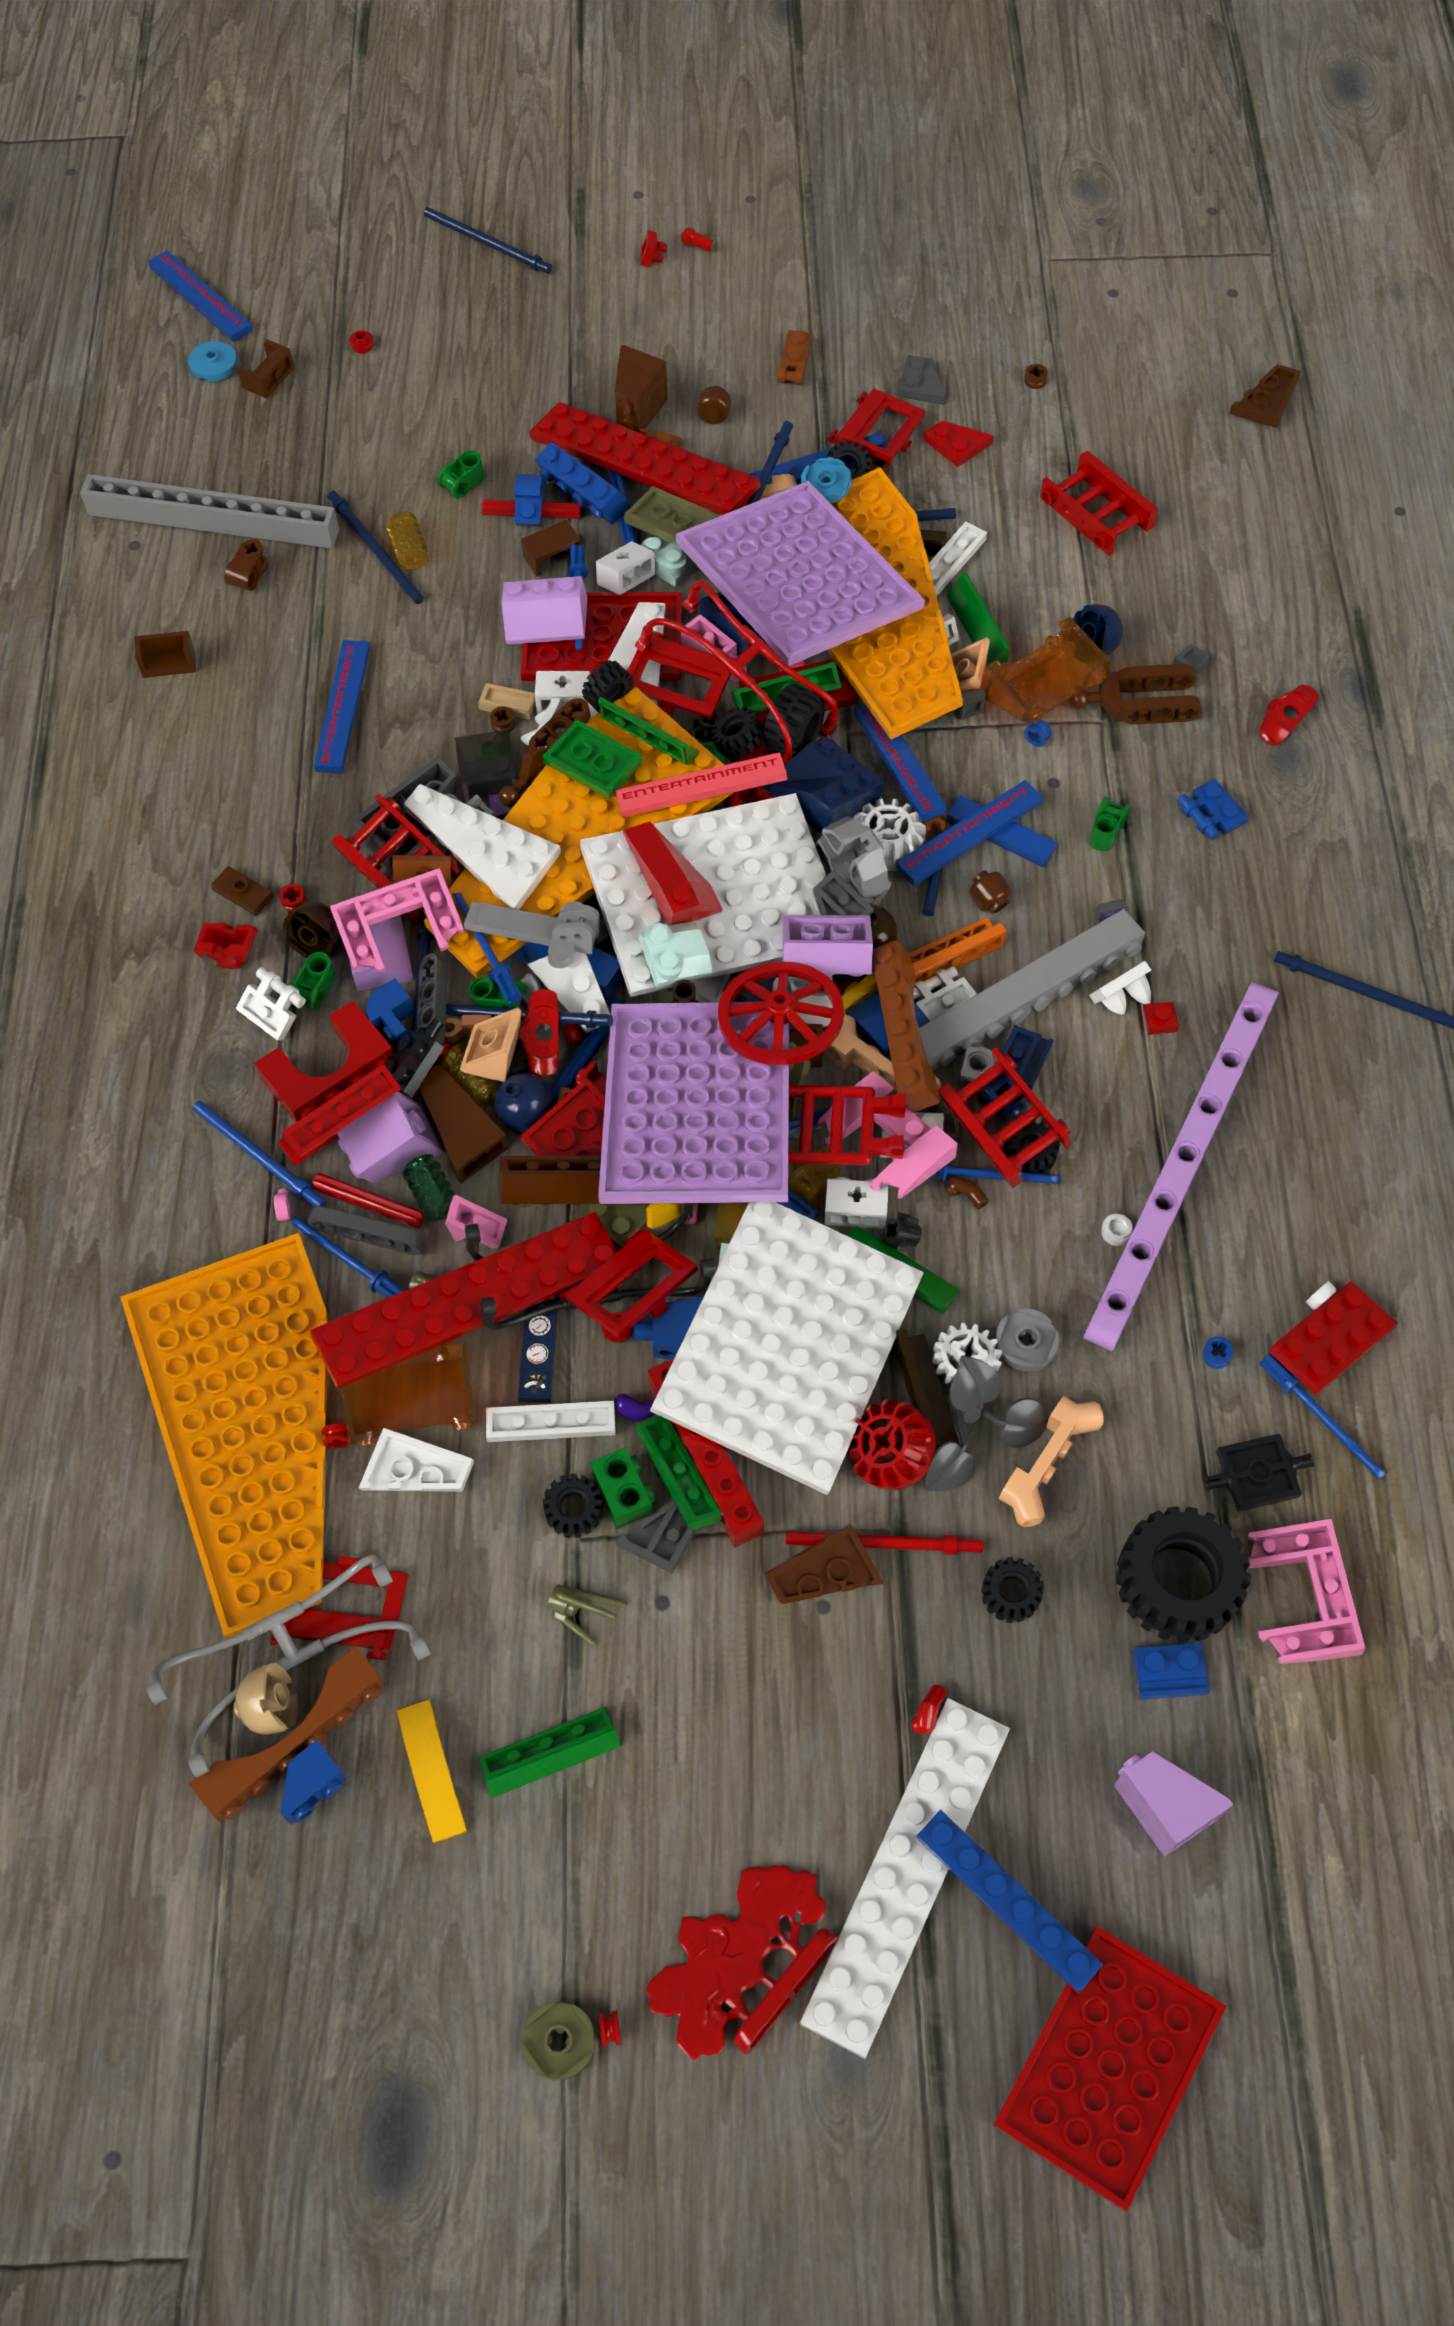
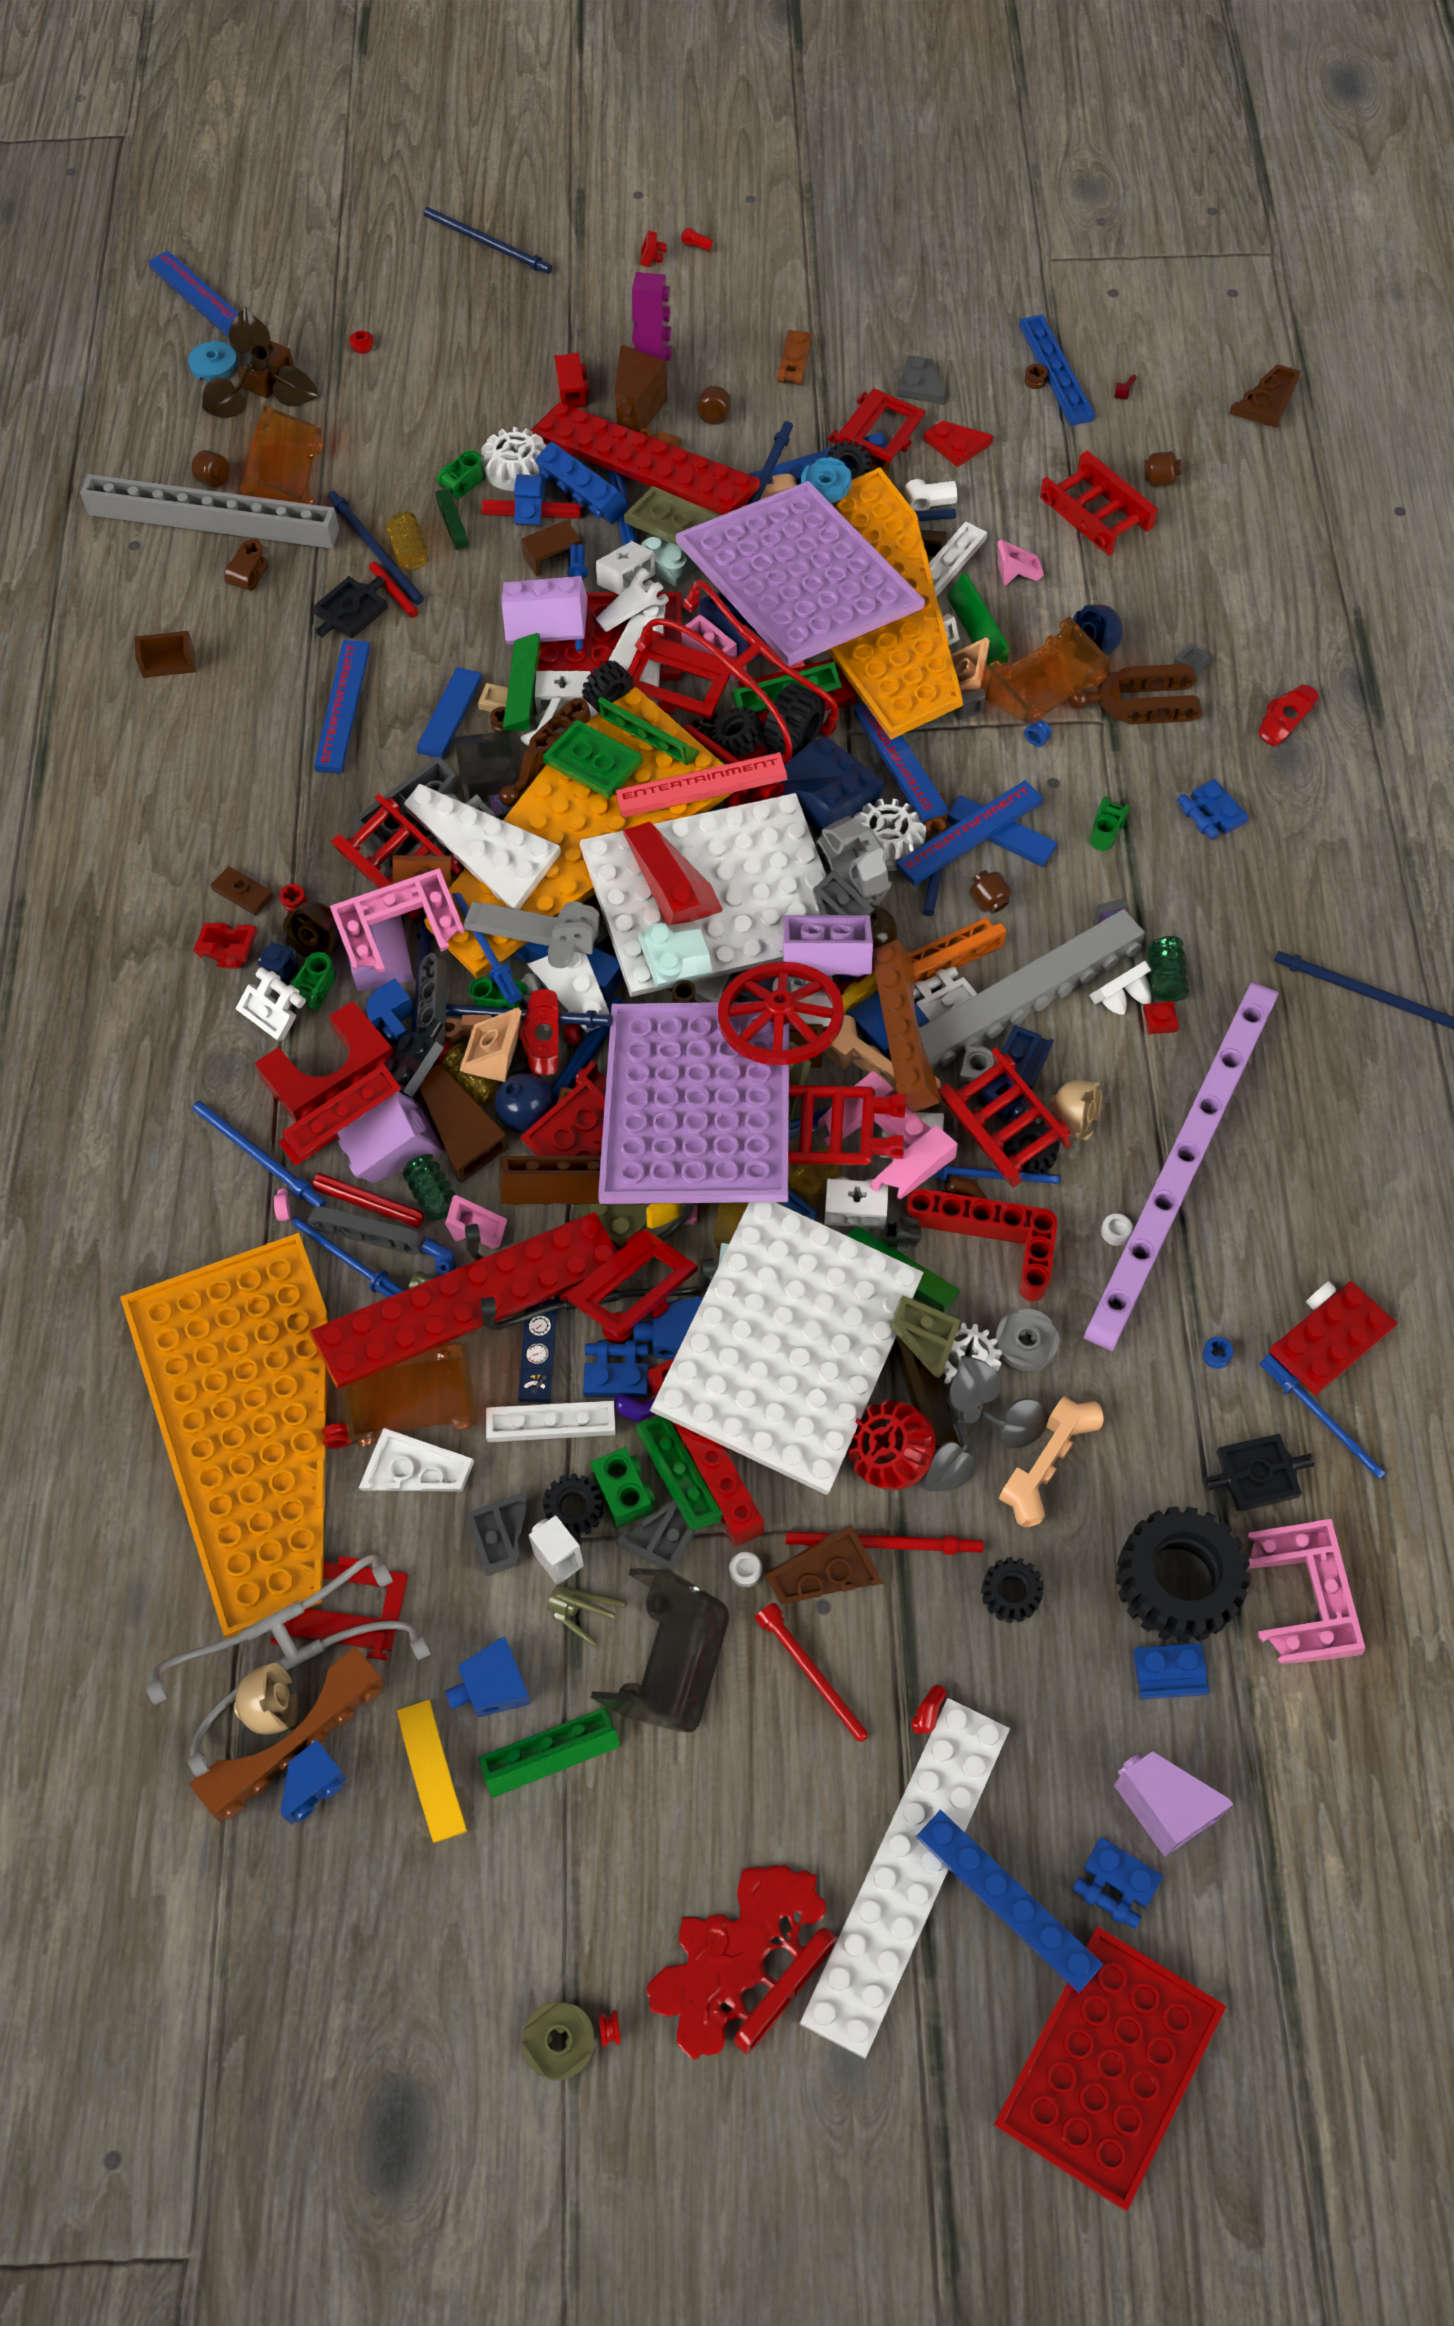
none -> reddish brown head [192,450,230,487]
none -> dark brown plant [202,307,318,418]
none -> clear orange windscreen [238,405,324,504]
none -> dark blue brick [258,941,298,986]
none -> black plate [313,576,388,639]
none -> red bar [369,561,418,618]
none -> blue tile [417,667,482,760]
none -> blue arm [421,1238,456,1276]
none -> dark green beam [435,488,468,550]
none -> blue torso [445,1637,531,1717]
none -> dark grey wing [466,1492,528,1576]
none -> white gear [481,427,547,491]
none -> green slope [503,633,541,731]
none -> white brick [529,1515,584,1585]
none -> red brick [554,353,590,408]
none -> blue plate [583,1340,649,1398]
none -> clear smoke windscreen [590,1568,729,1733]
none -> white flag [596,568,669,632]
none -> magenta wedge [632,272,672,364]
none -> red piece [683,724,784,799]
none -> white tile [729,1552,762,1587]
none -> red piece [754,1602,868,1742]
none -> olive wing [890,1295,961,1378]
none -> white piece [904,479,957,511]
none -> red beam [906,1189,1057,1301]
none -> bright pink slope [997,539,1044,586]
none -> blue tile [1019,314,1095,426]
none -> tan cylinder [1049,1080,1102,1141]
none -> blue plate [1072,1837,1163,1929]
none -> dark red hand [1114,374,1137,400]
none -> reddish brown head [1144,451,1182,487]
none -> clear green piece [1147,936,1189,1002]

